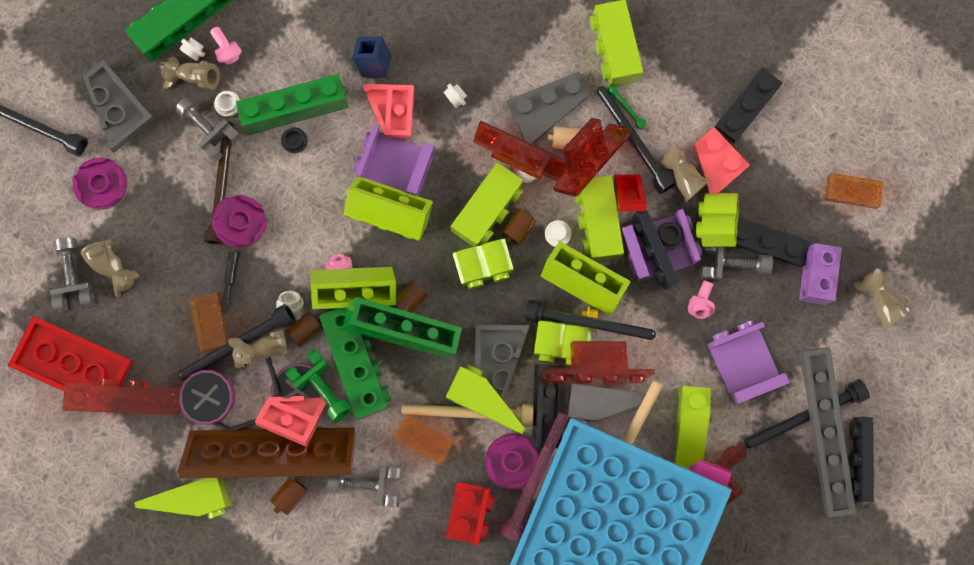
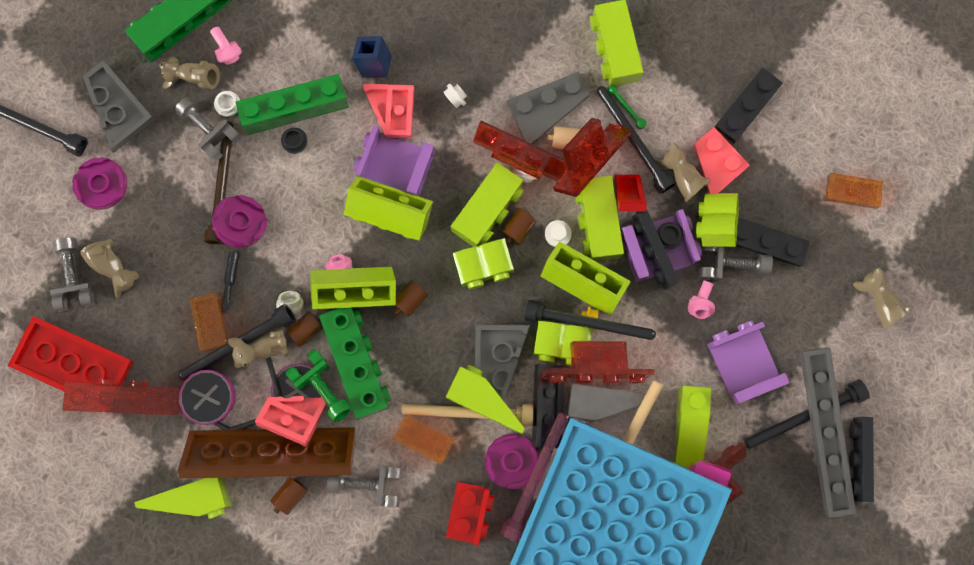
white plate [179,37,205,61] -> none
green brick [342,297,462,358] -> none
medium lavender brick [799,243,842,305] -> none

